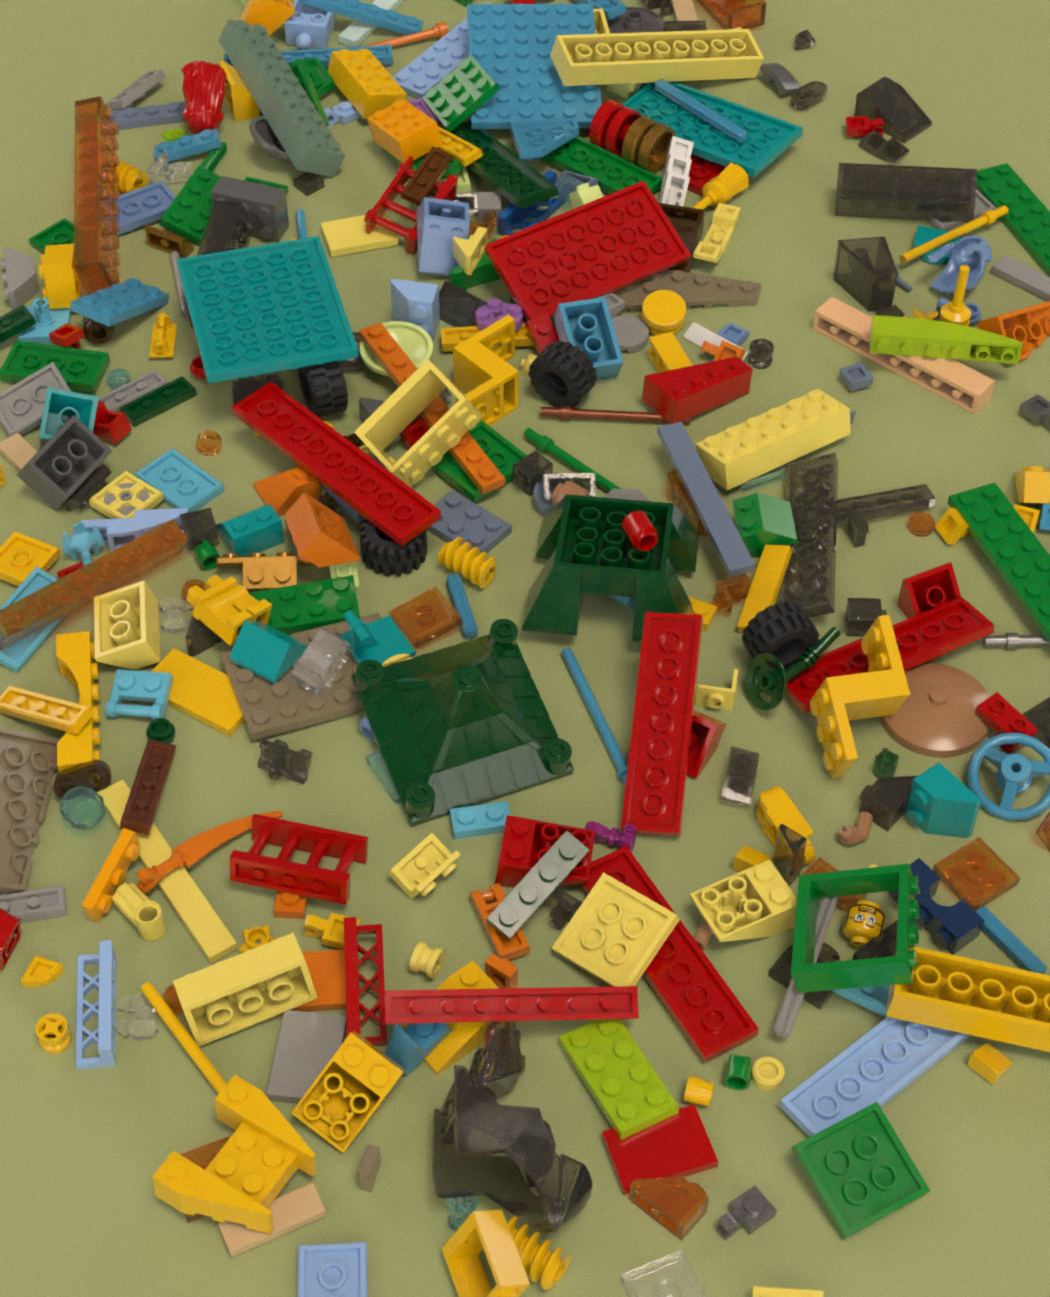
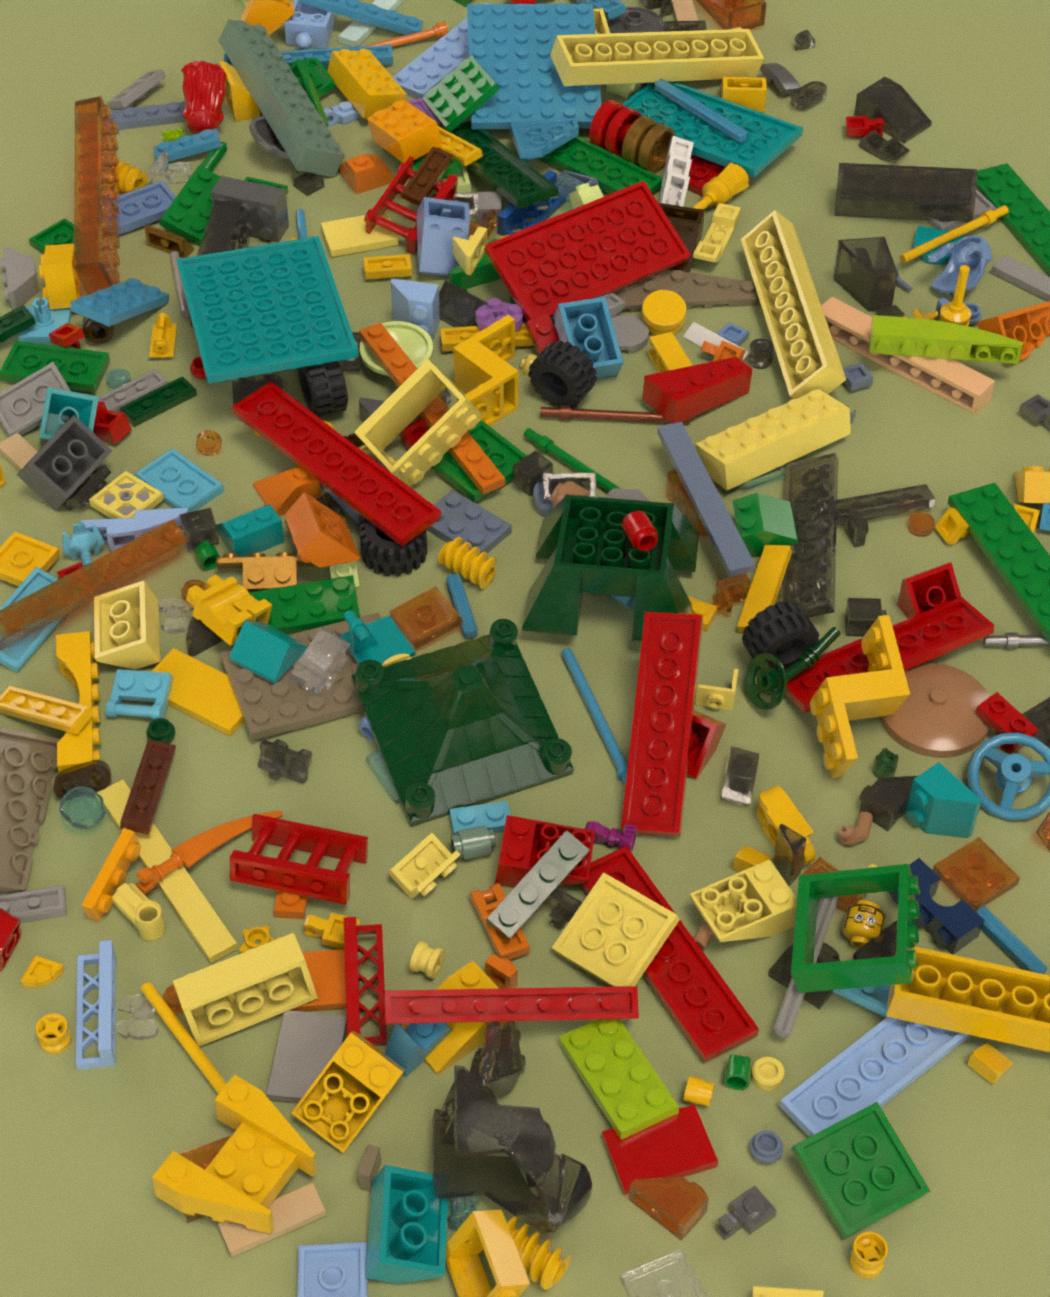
none -> orange slope [338,154,395,194]
none -> yellow plate [363,254,412,280]
none -> teal slope [365,1165,449,1284]
none -> sand green brick [450,825,496,860]
none -> yellow slope [720,77,767,112]
none -> light yellow brick [740,210,846,399]
none -> sand blue plate [750,1130,783,1164]
none -> yellow wheel [849,1232,888,1279]

